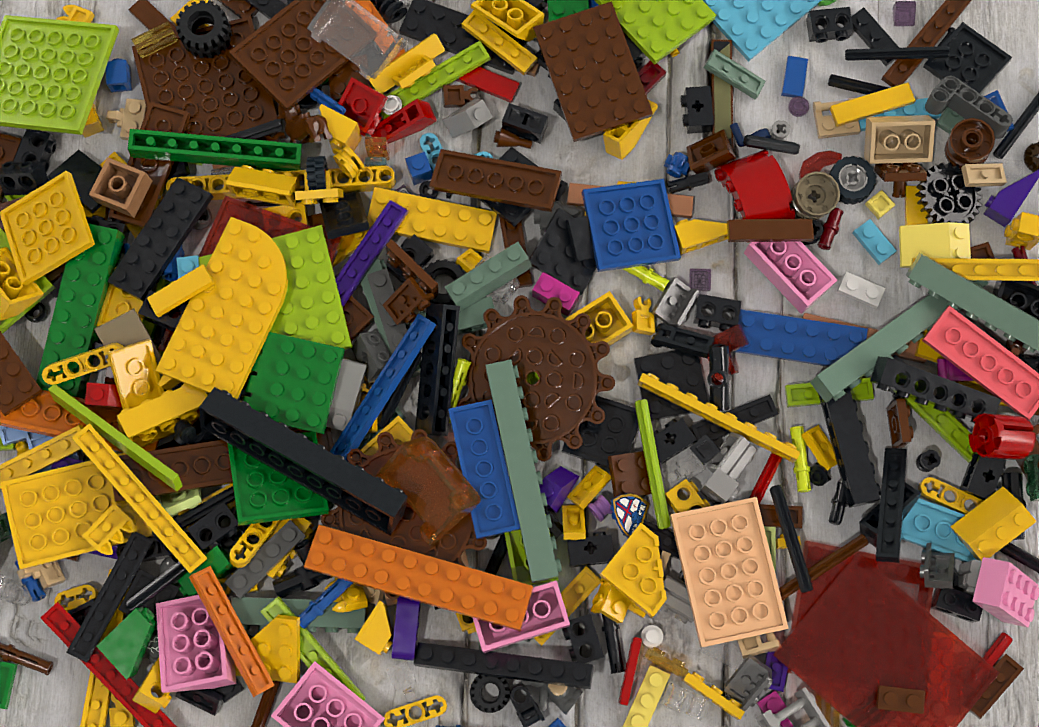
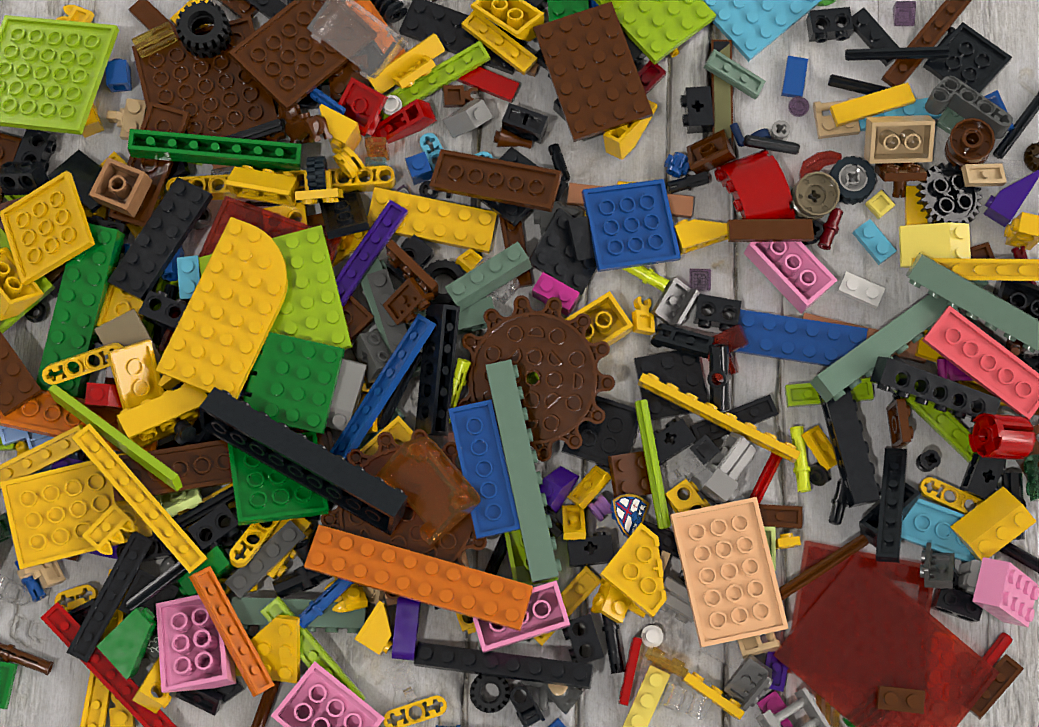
yellow tile [147,264,215,317] -> none
black axle [770,485,813,593] -> none
none -> black axle [548,143,570,182]

